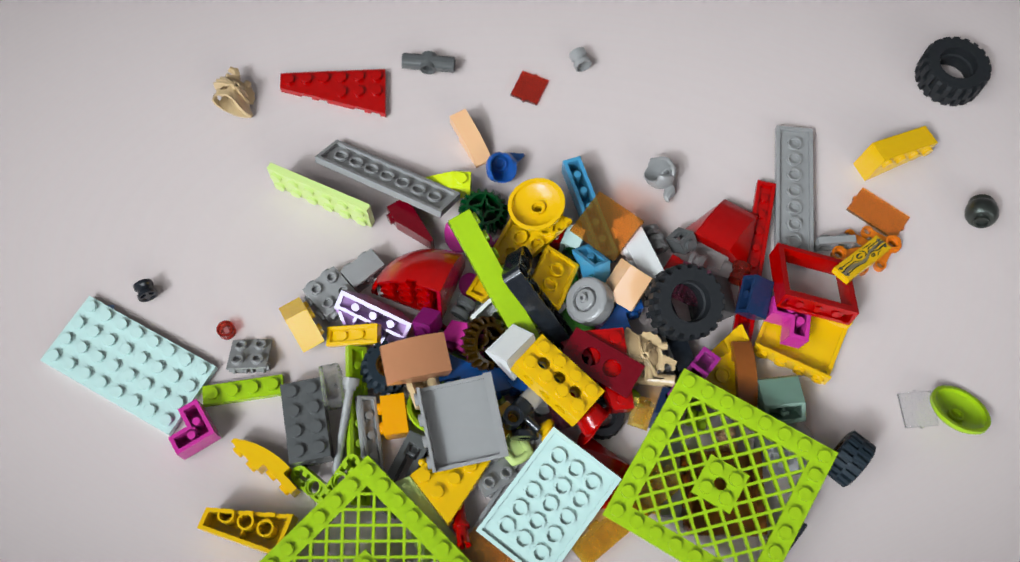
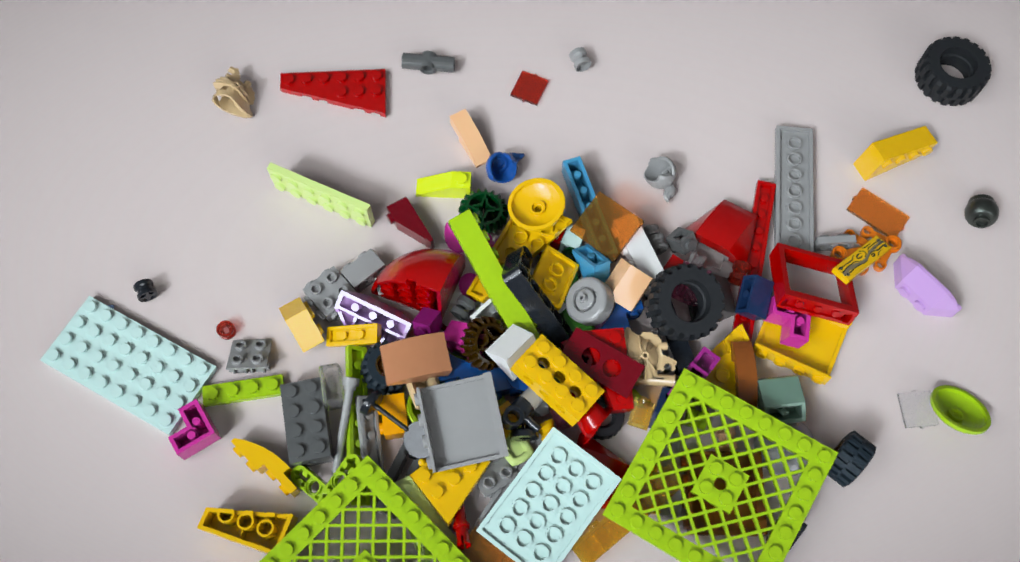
light grey plate [315,140,460,218] -> none
none -> piece [360,389,429,458]
none -> lavender wedge [893,254,962,317]

